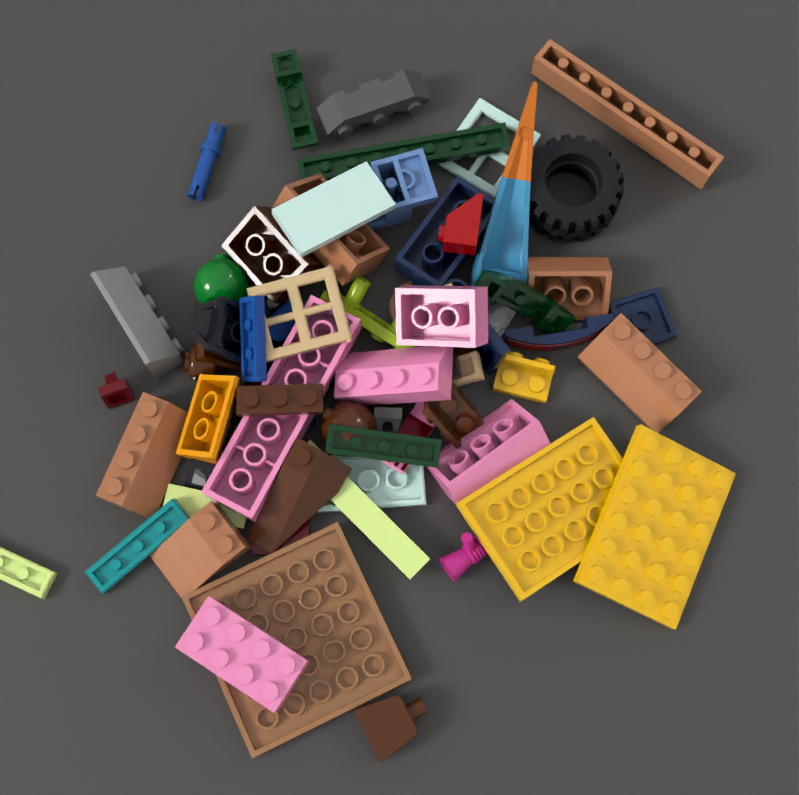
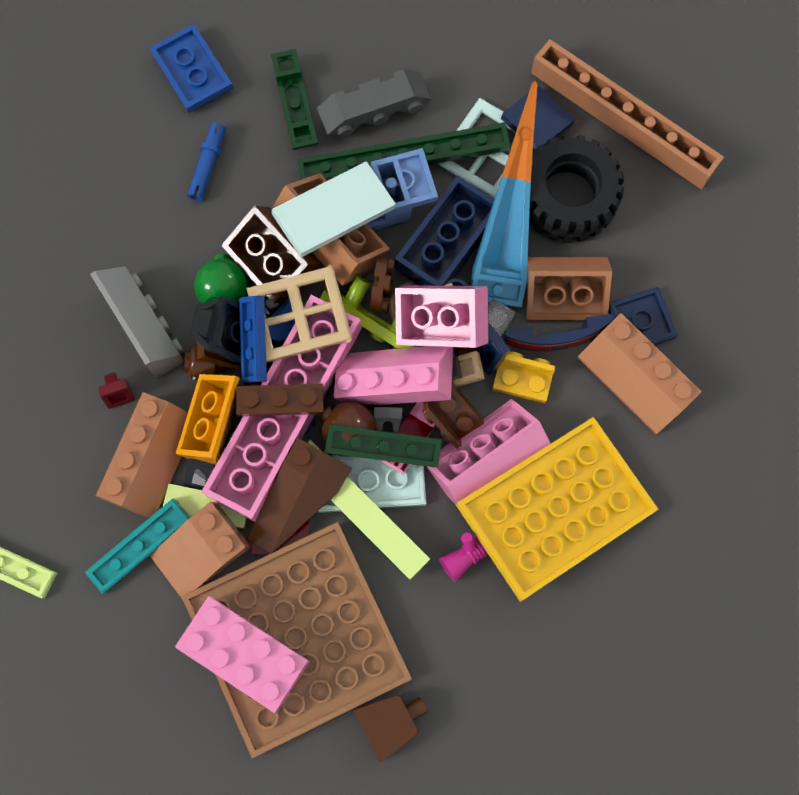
red slope [438,193,484,256] -> none
dark green slope [473,269,575,334] -> none
yellow plate [573,424,736,630] -> none
none -> blue plate [149,24,233,113]
none -> reddish brown plate [370,257,395,313]
none -> dark blue tile [501,86,575,150]

